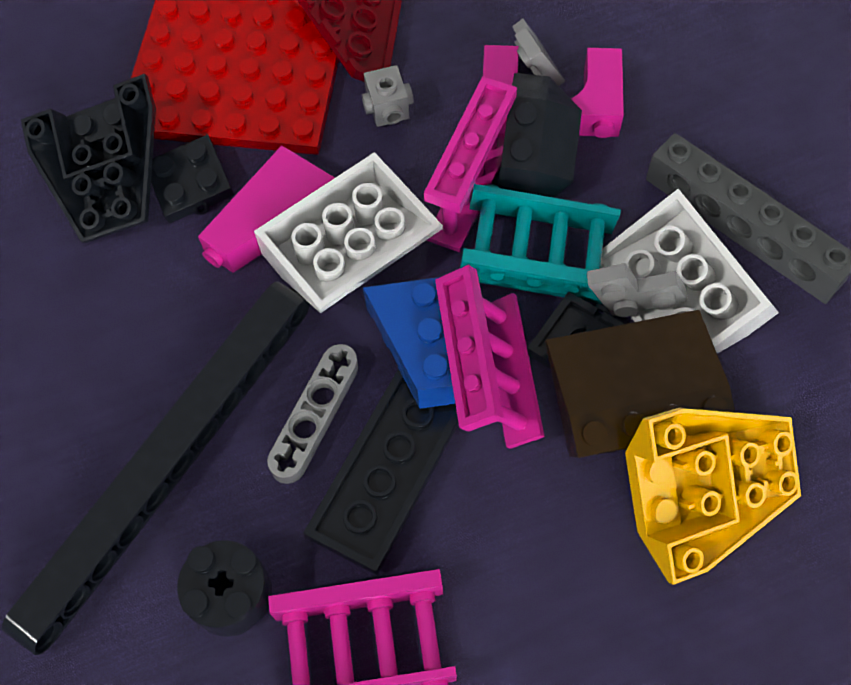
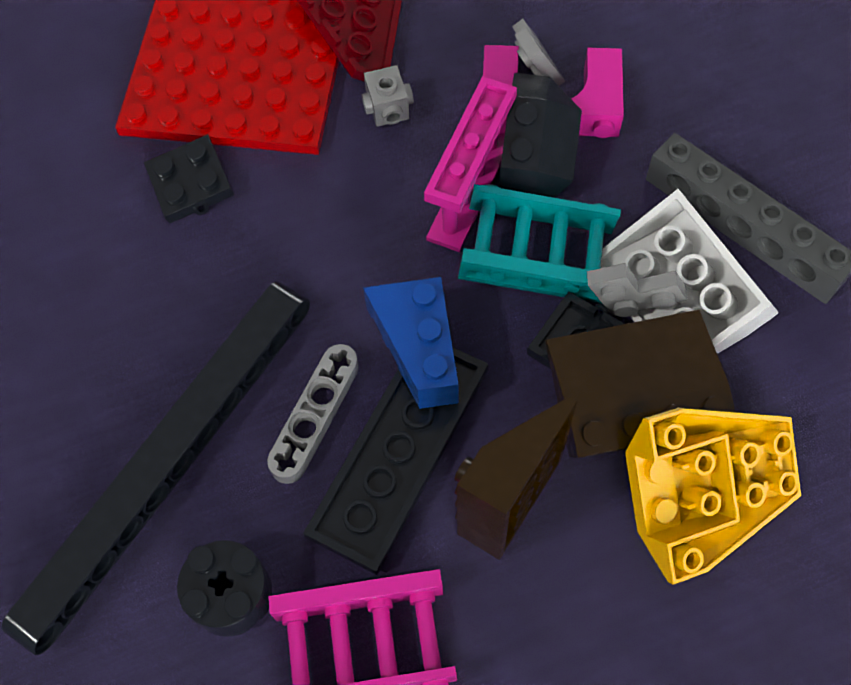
black wedge [21,74,156,243] -> none
dark pink slope [198,146,335,273] -> none
white slope [254,152,443,313] -> none
dark pink fence [435,265,545,449] -> none
none -> dark brown slope [454,396,577,560]

